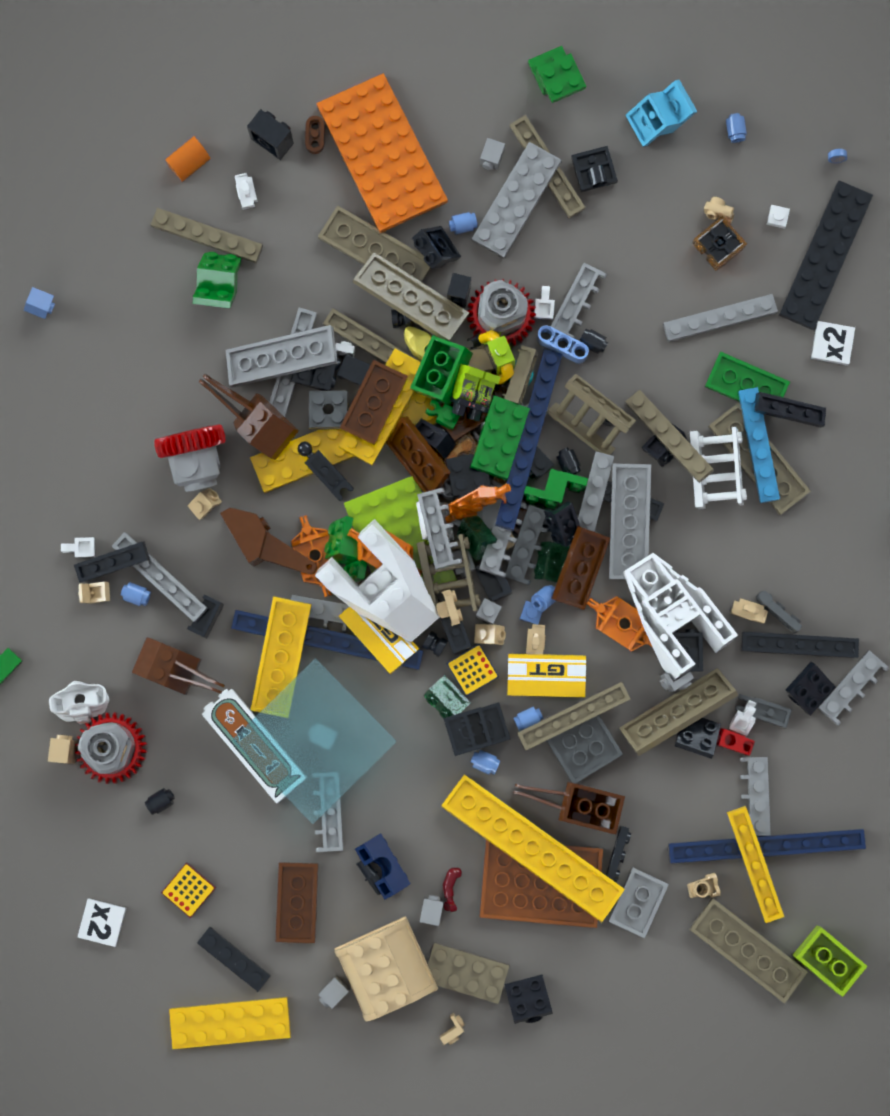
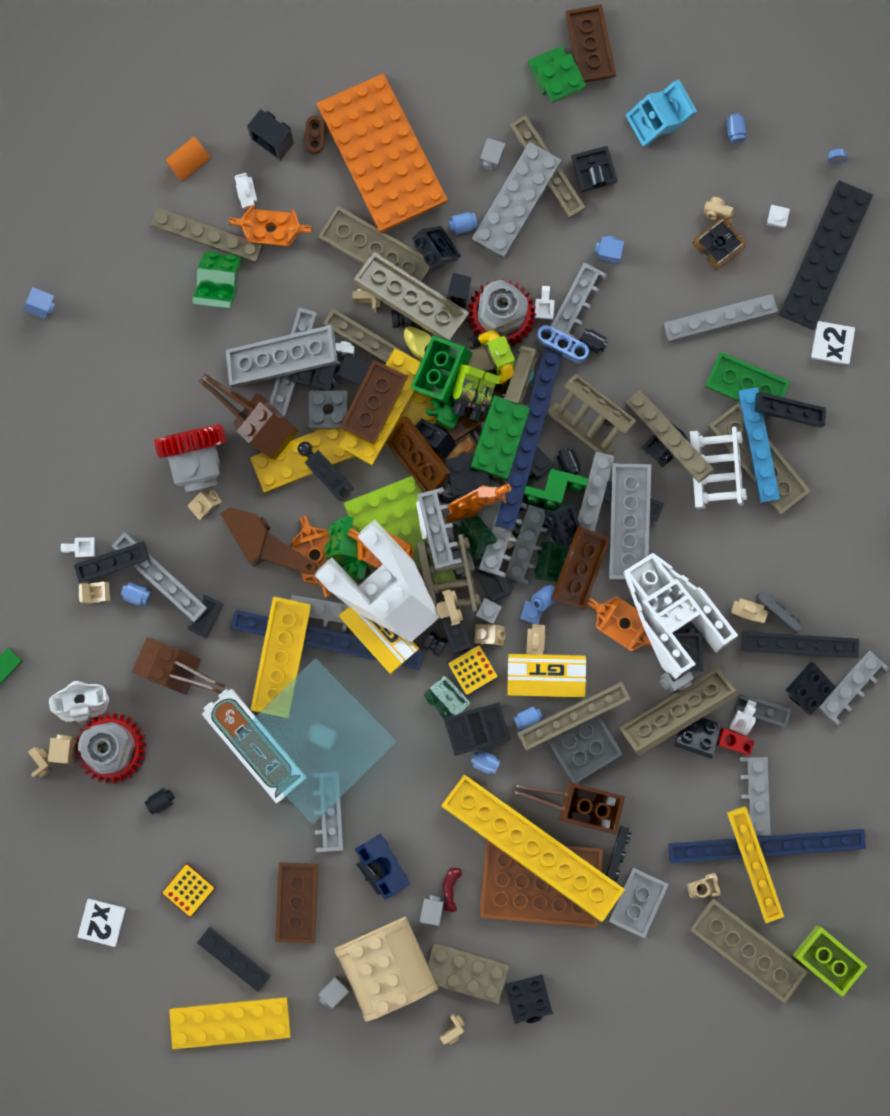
none -> tan bracket [28,747,52,778]
none -> orange plate [229,205,312,247]
none -> tan bracket [353,288,380,313]
none -> reddish brown plate [565,4,616,83]
none -> medium blue brick [594,236,624,264]

